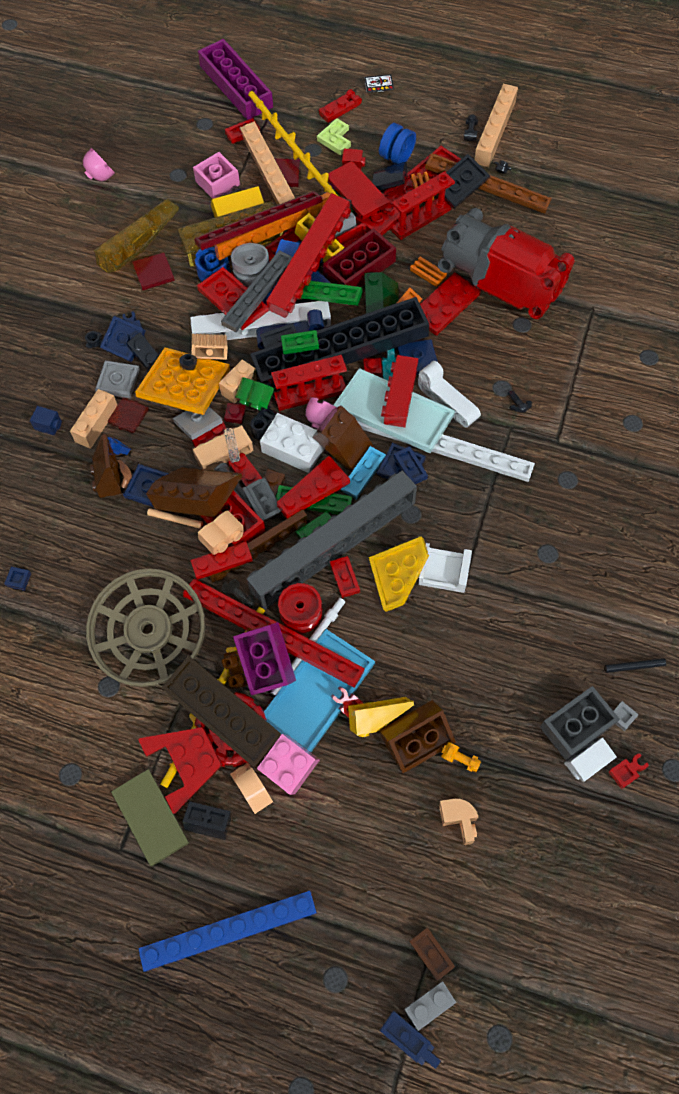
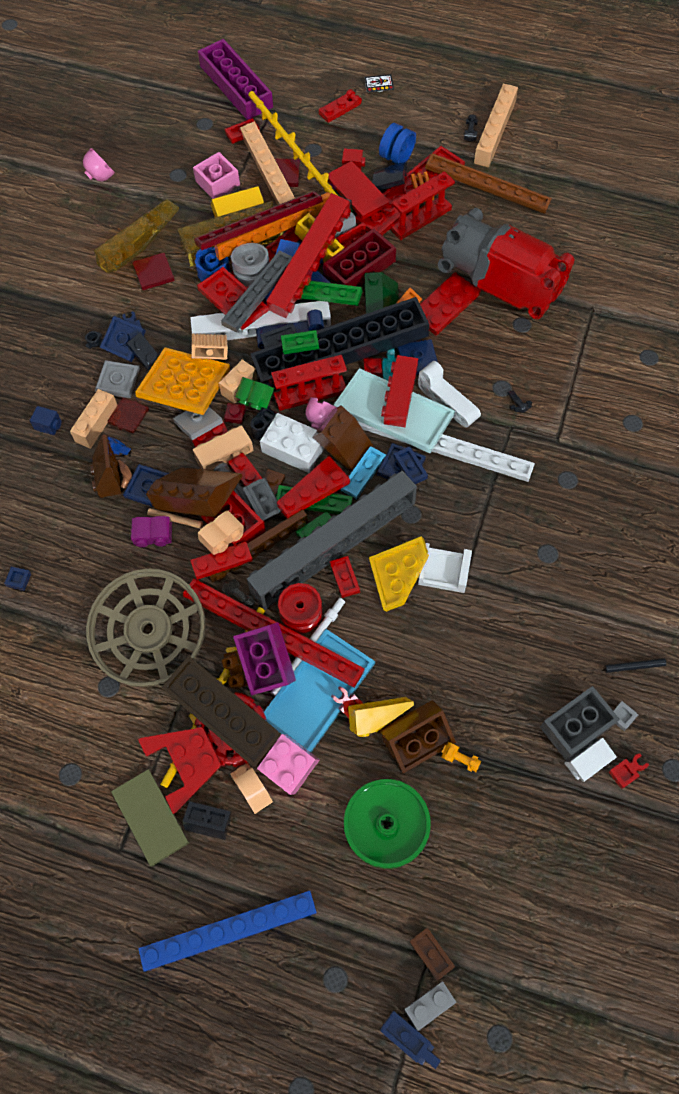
black plate [179,354,197,370] -> none
clear axle [224,428,240,463] -> none
yellowish green plate [317,118,351,155] -> none
orange tile [410,256,447,287] -> none
black tile [438,154,490,209] -> none
light nougat brick [439,799,478,845] -> none
black plate [493,160,511,174] -> none
none -> magenta brick [131,516,172,547]
none -> green dish [344,779,431,869]

